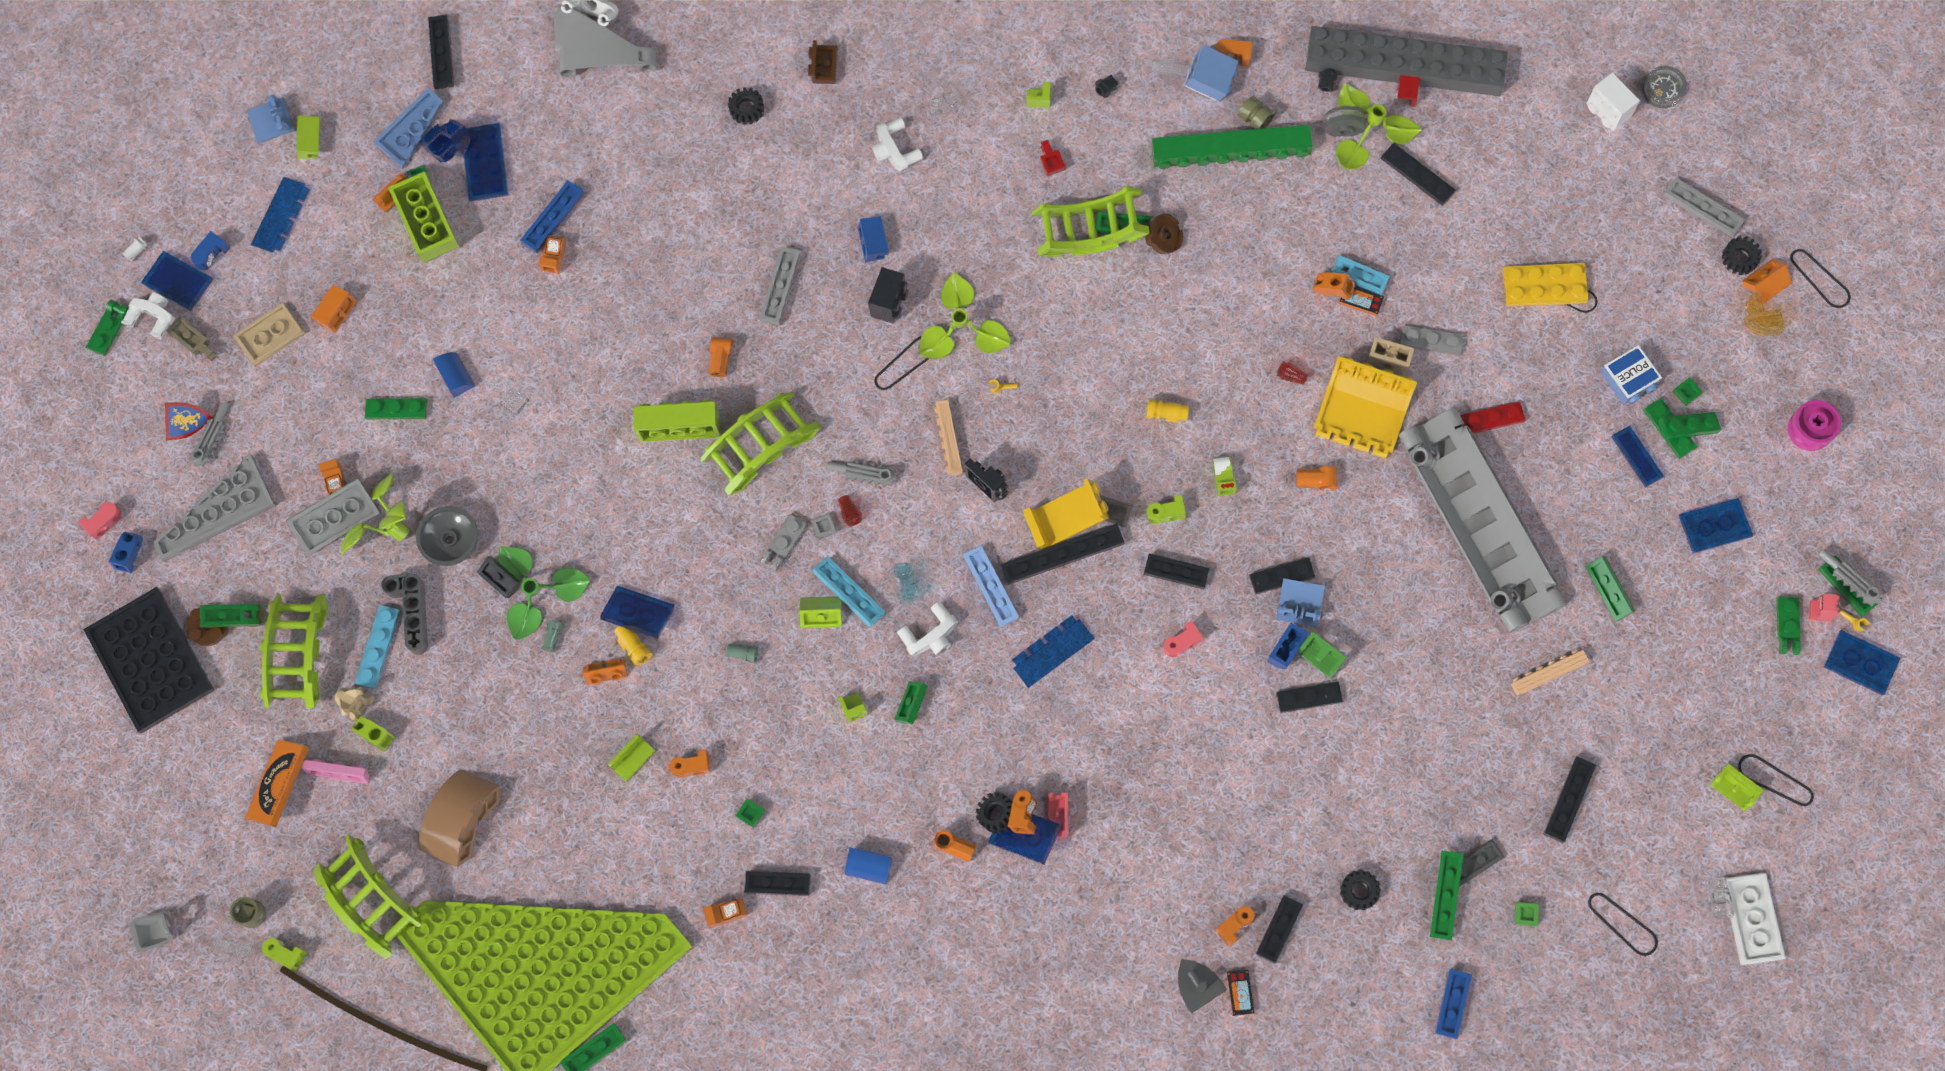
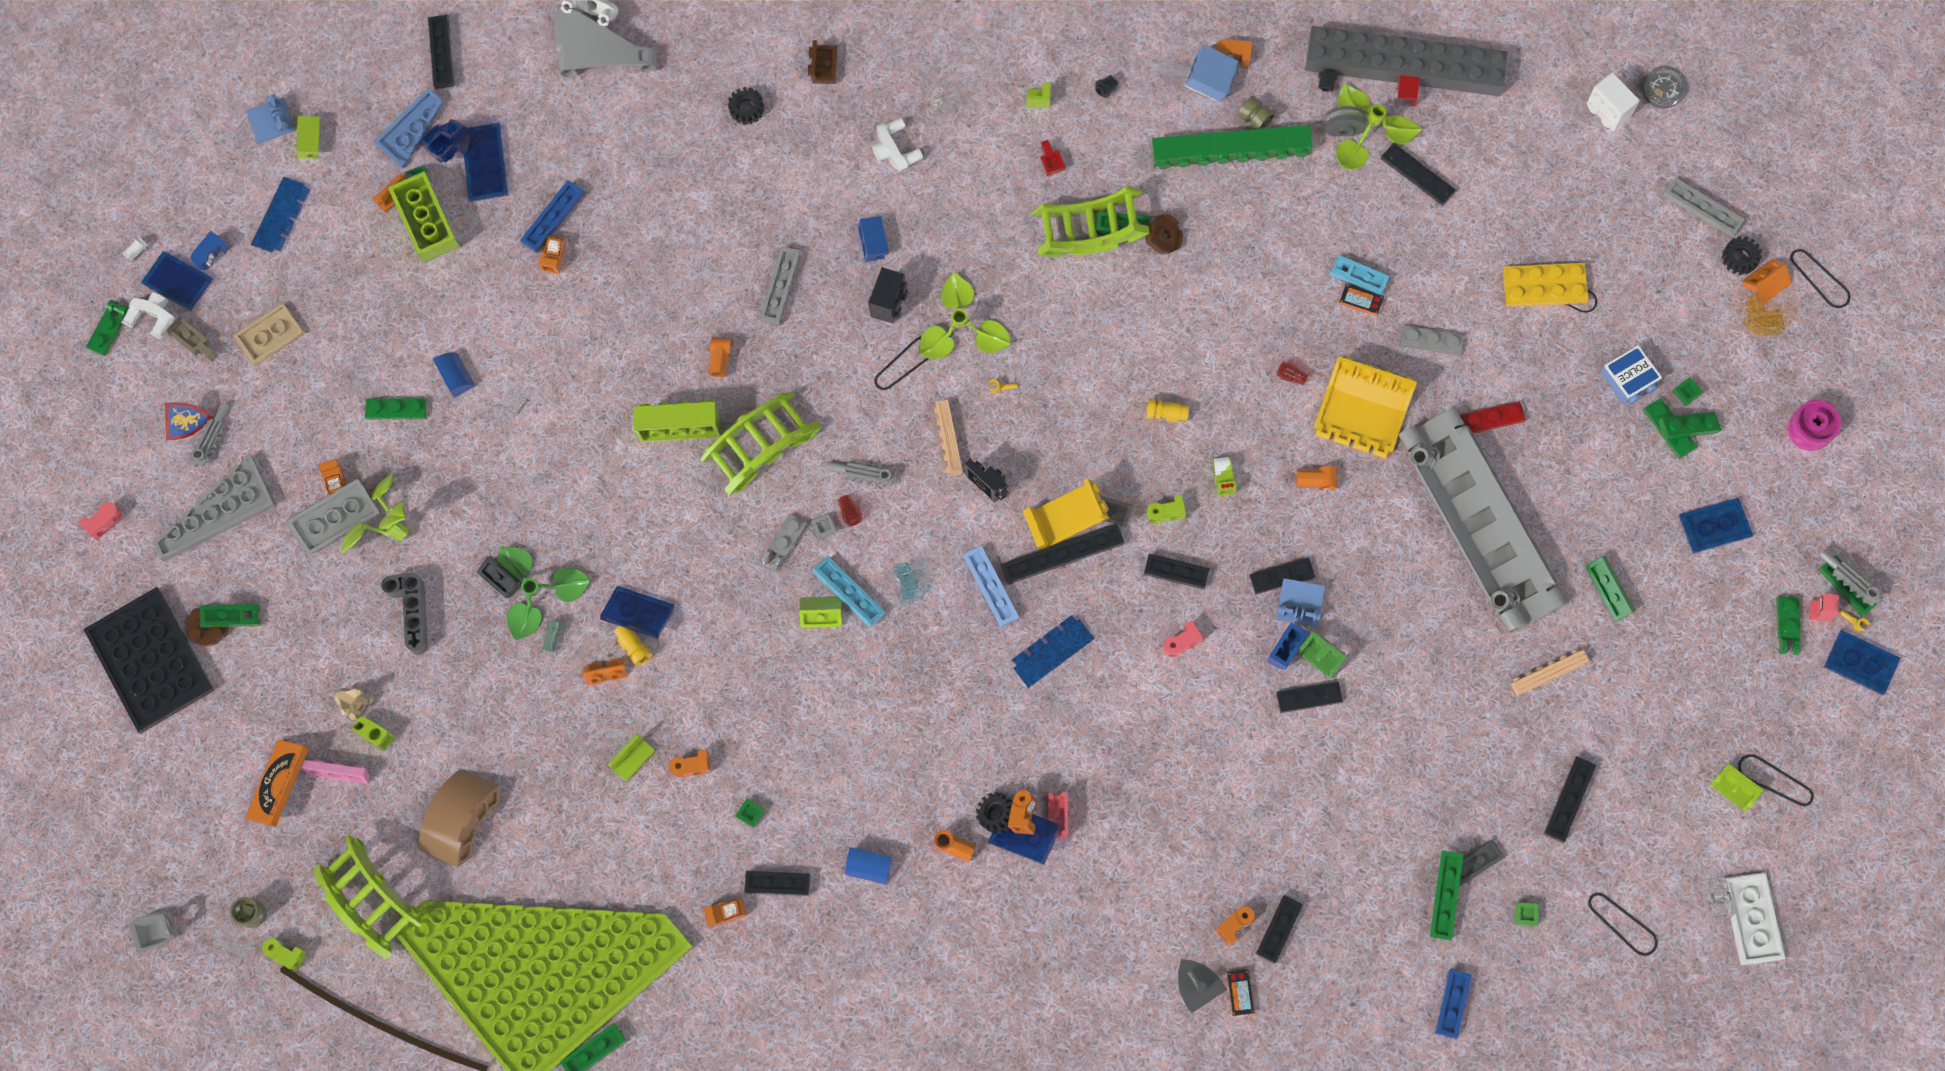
blue leg [108,531,143,573] -> none
lime fence [260,593,328,708] -> none
orange hinge [310,285,357,333] -> none
medium azure plate [354,605,401,689] -> none
dark grey dish [416,506,478,566] -> none
sand green pin [726,644,759,663] -> none
lime panel [838,693,868,723] -> none
green plate [894,681,928,725] -> none
white connector [897,601,958,656] -> none
orange leg [1313,272,1355,300] -> none
black tyre [1340,870,1381,911] -> none
tan brick [1367,337,1414,375] -> none
clear blue tile [1611,426,1664,488] -> none

